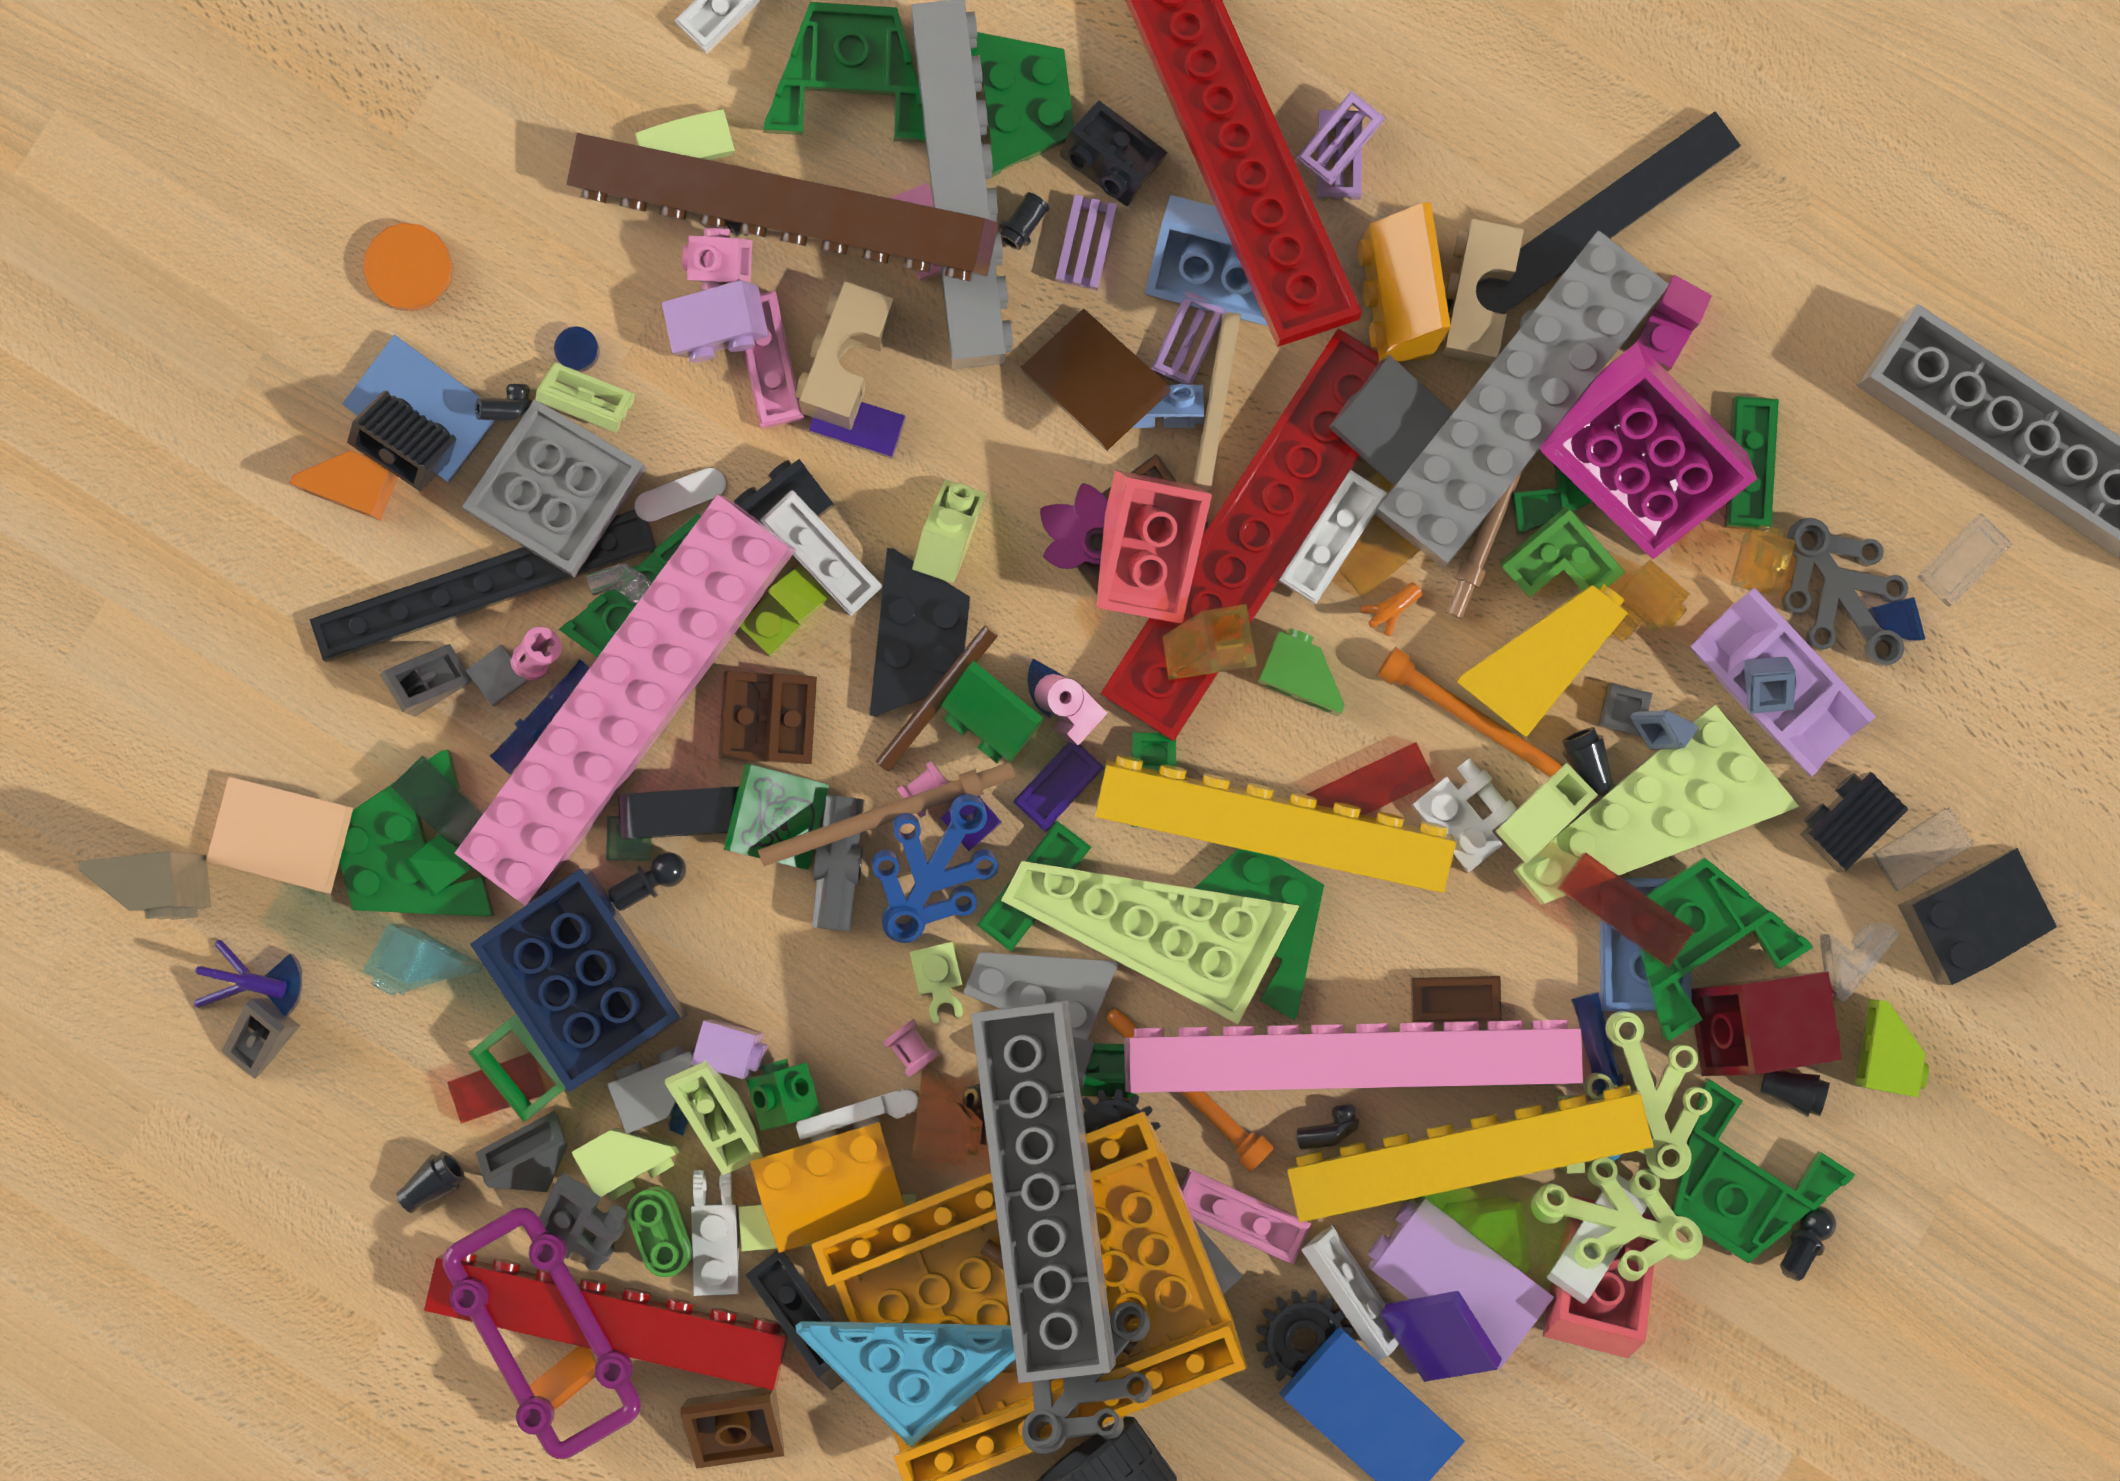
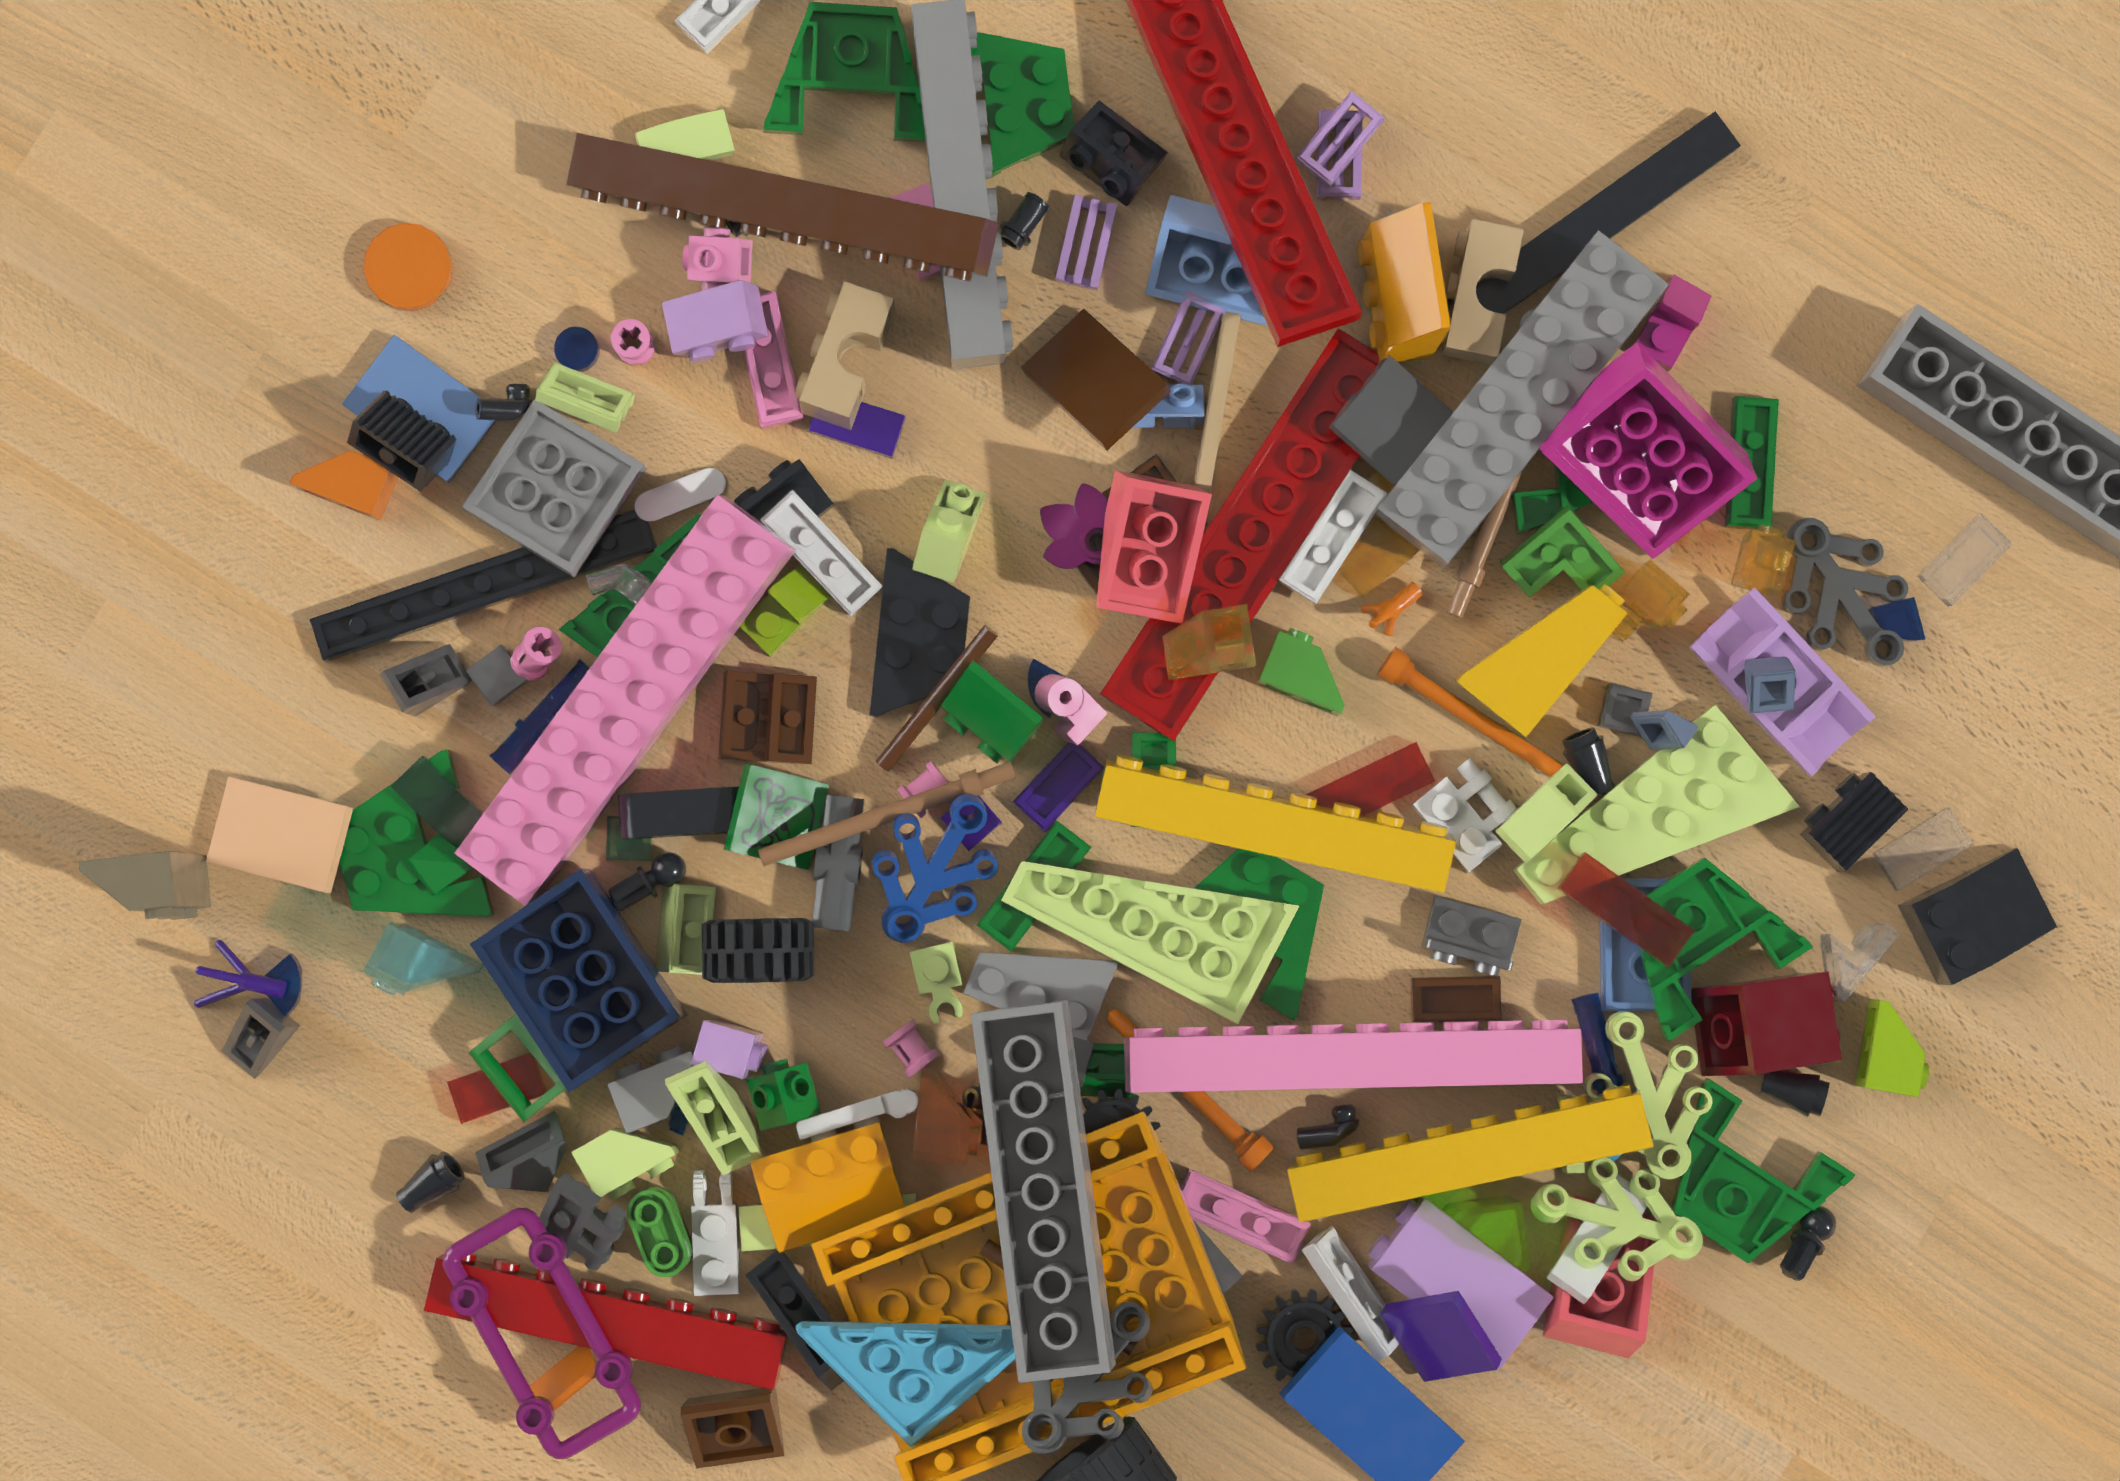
none -> bright pink bush [611,319,655,365]
none -> yellowish green slope [656,884,716,975]
none -> black tyre [702,918,814,983]
none -> flat silver bracket [1421,896,1522,977]

